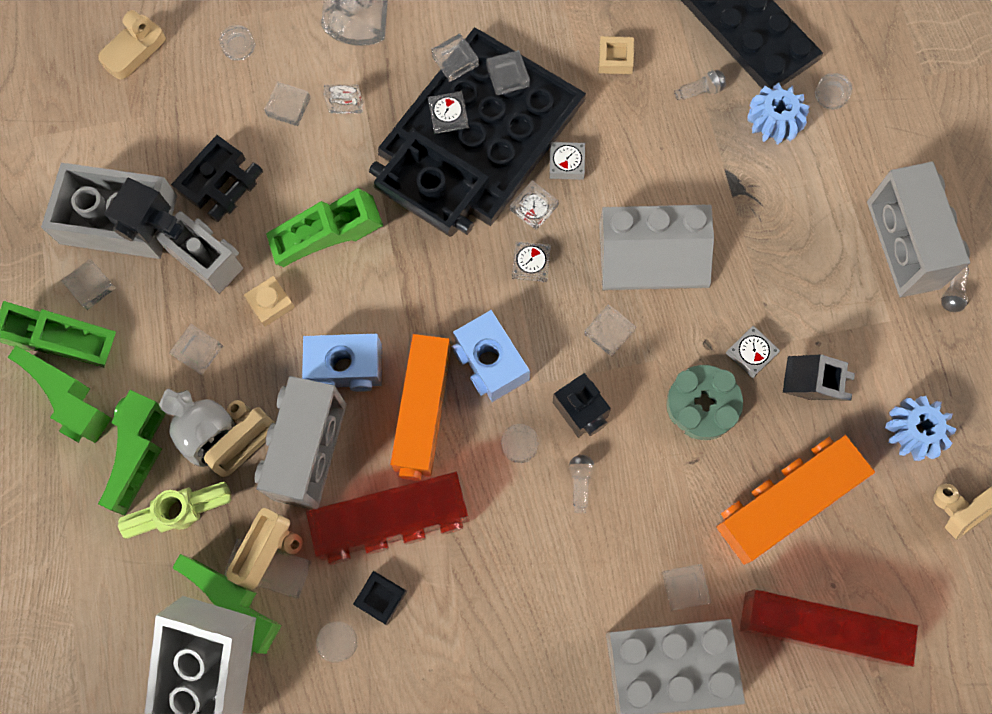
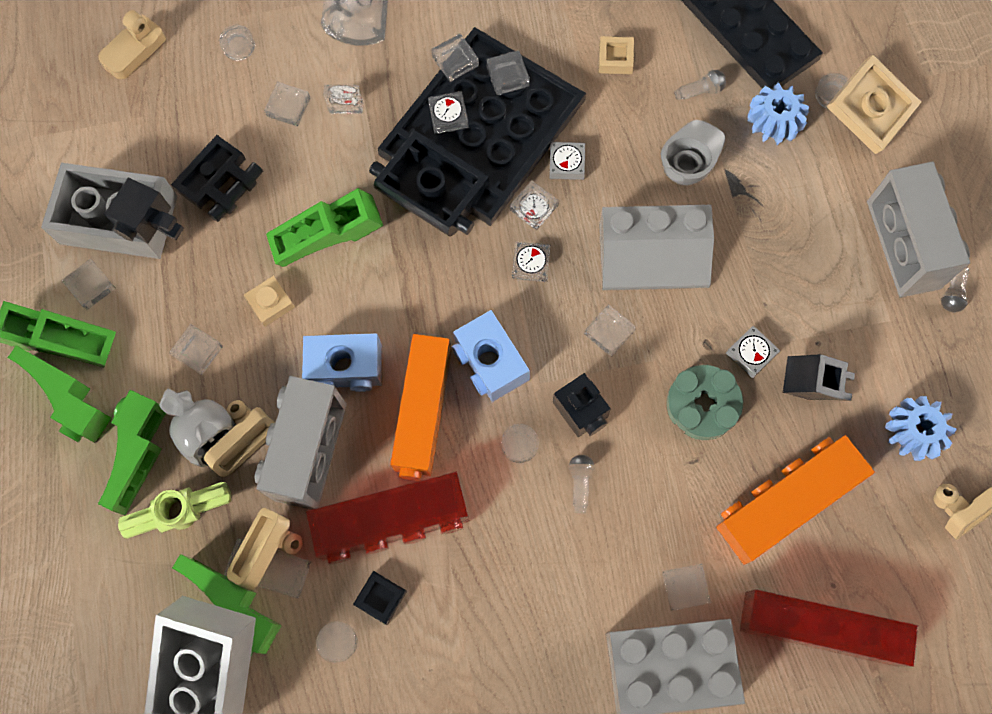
light grey brick [155,211,243,294] -> none
none -> light grey piece [661,120,725,186]
none -> tan plate [826,55,921,154]

